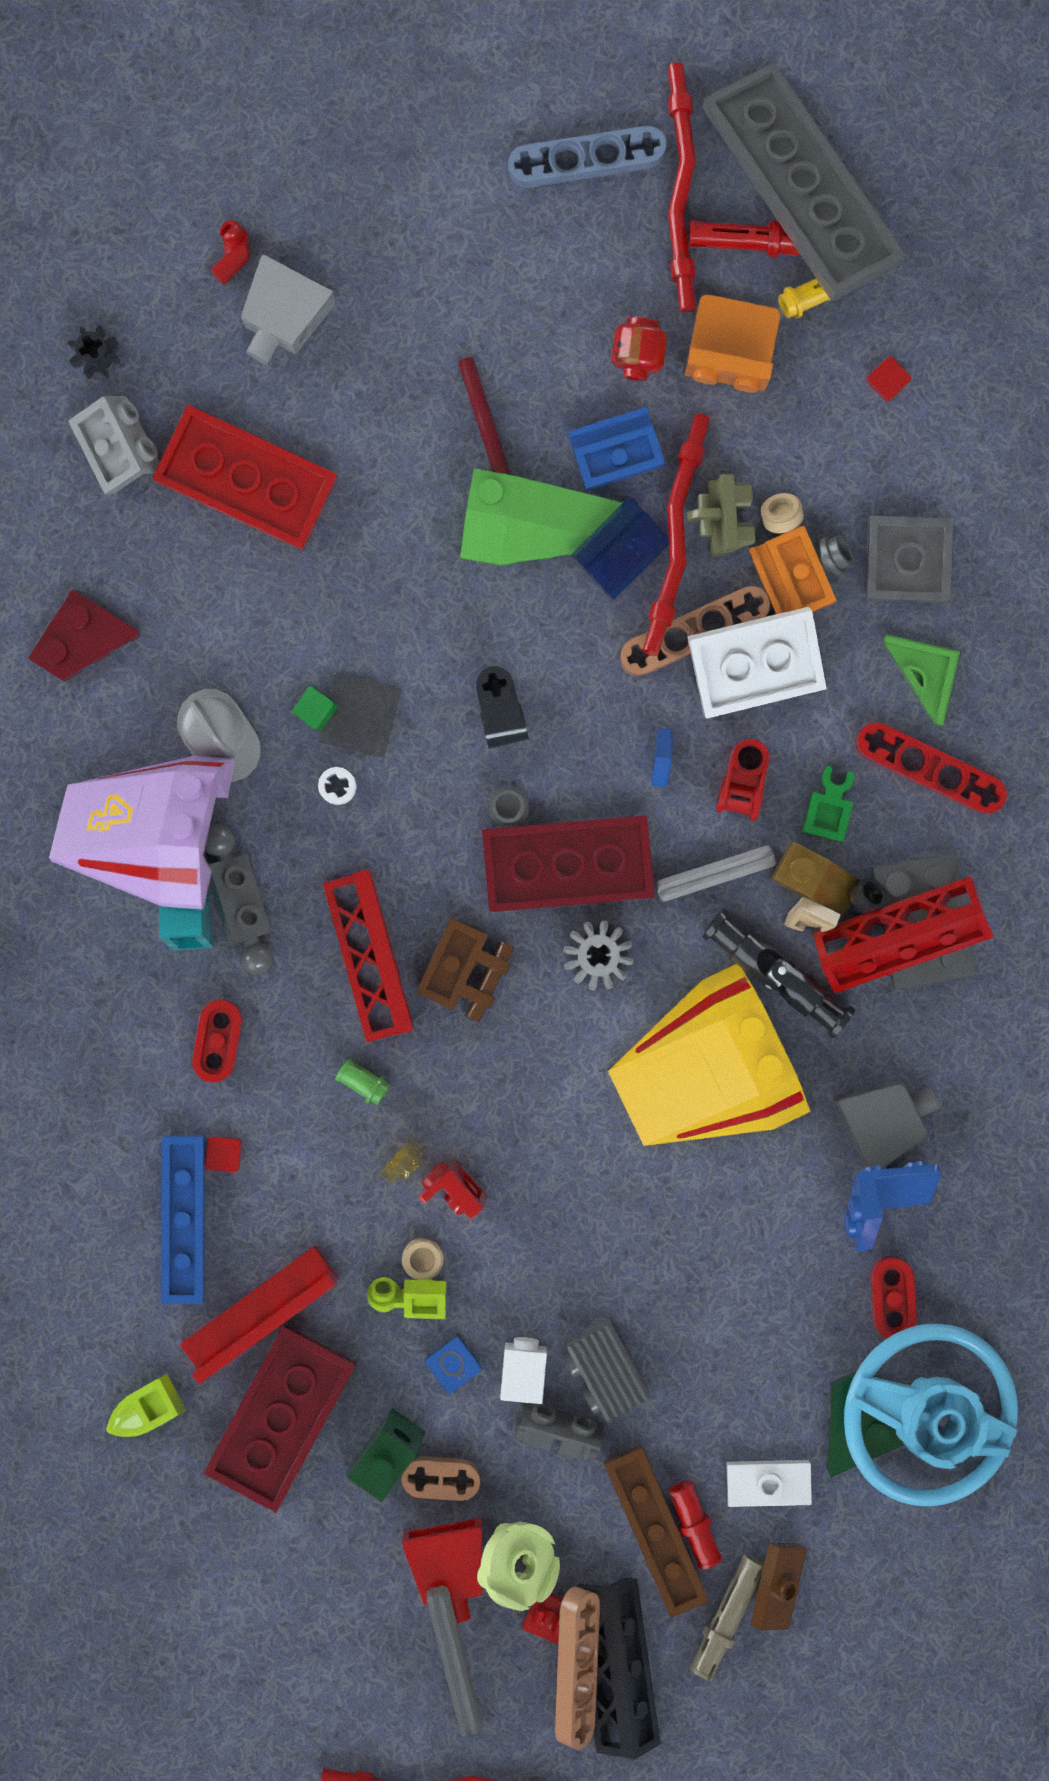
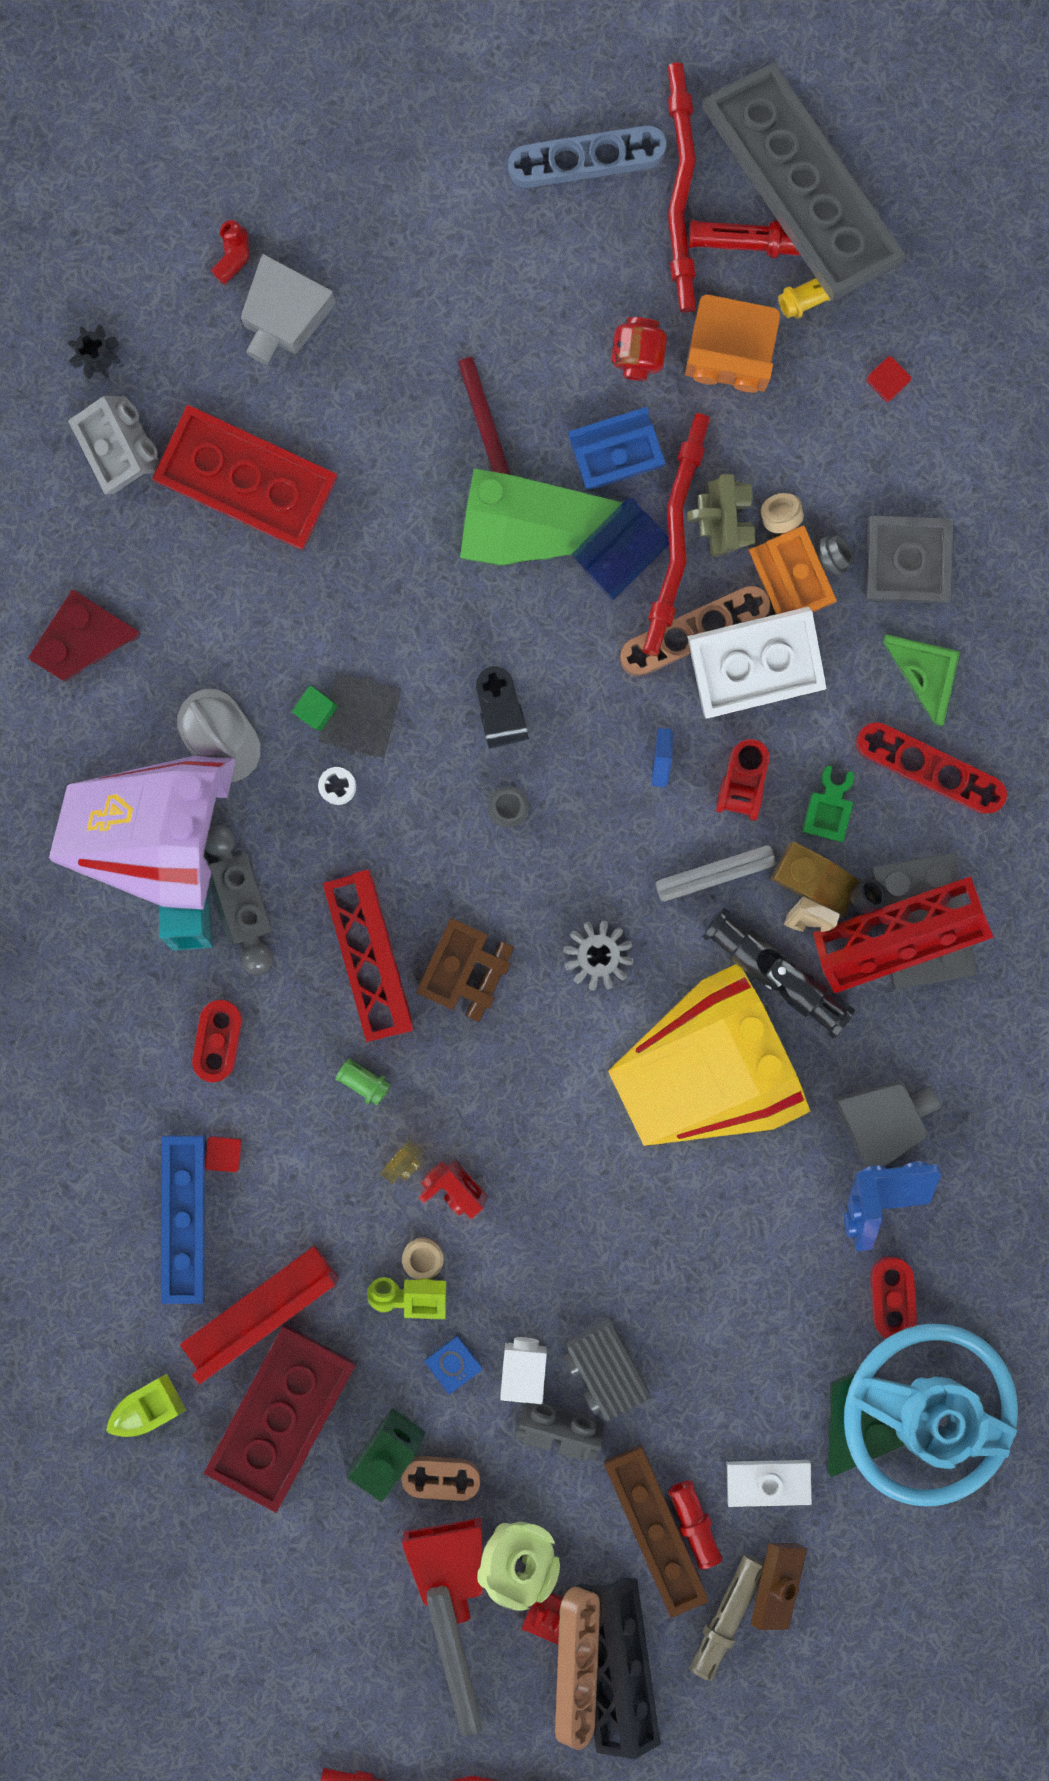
dark red plate [482,815,655,913] -> none

